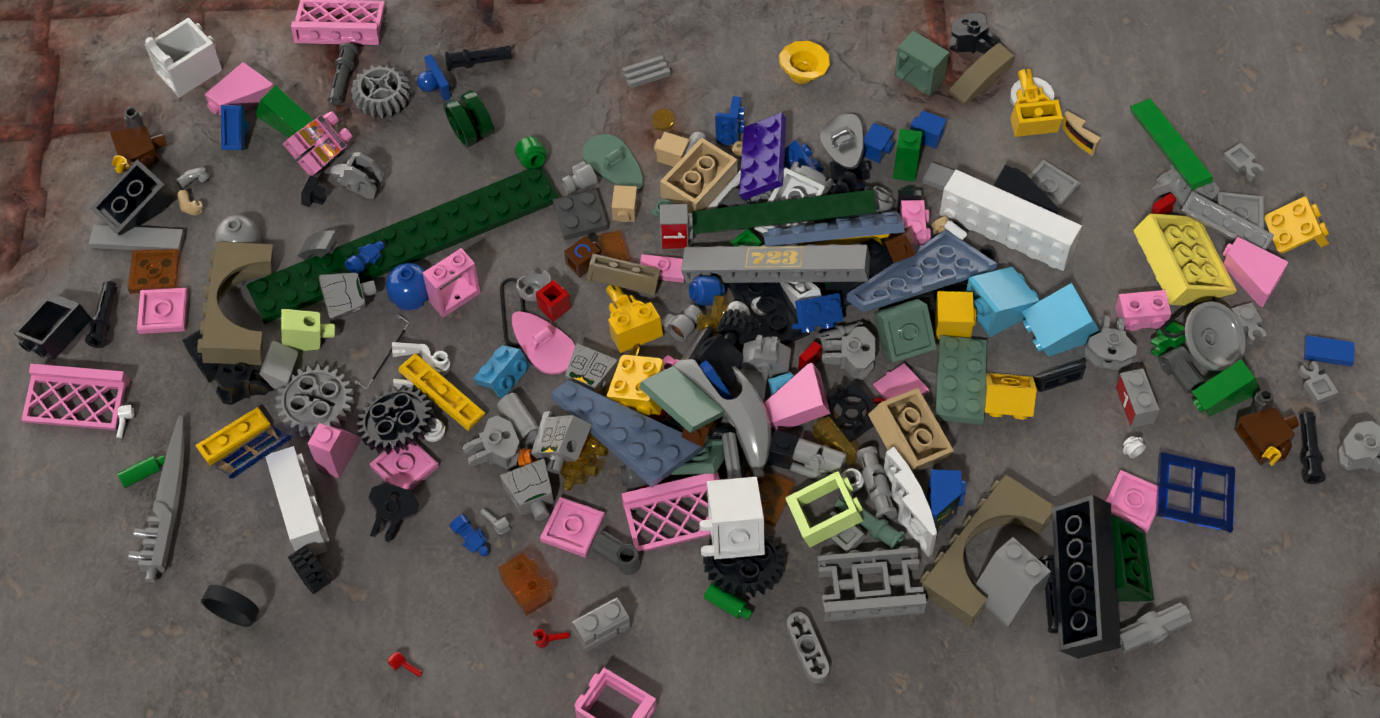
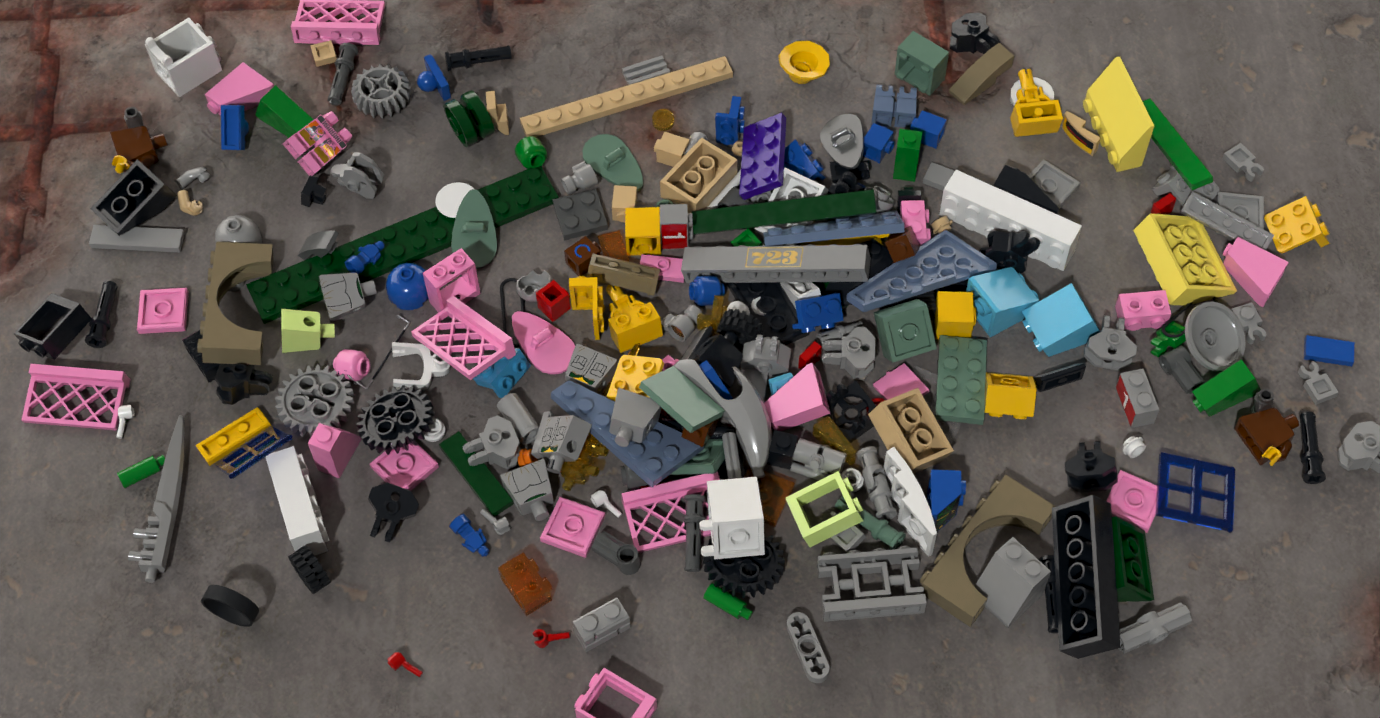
clear orange tile [128,249,180,294] -> none
light grey slope [259,341,298,389] -> none
yellow plate [398,353,485,431] -> none
light grey tile [790,162,834,190] -> none
white tile [944,221,967,241] -> none
none -> tan plate [310,40,337,67]
none -> bright pink head [333,349,370,381]
none -> bright pink fence [411,296,516,380]
none -> white sticker [435,182,474,218]
none -> dark green tile [439,431,514,517]
none -> sand green shield [451,189,497,269]
none -> tan slope [486,91,509,135]
none -> tan plate [520,56,733,137]
none -> yellow bracket [569,276,604,340]
none -> white hand [591,490,622,518]
none -> light grey torso [609,388,661,447]
none -> yellow head [625,207,661,256]
none -> dark grey pin [683,494,706,572]
none -> sand blue legs [871,84,917,128]
none -> black hinge [986,231,1040,274]
none -> black hinge [1065,441,1118,493]
none -> light yellow slope [1083,56,1154,172]

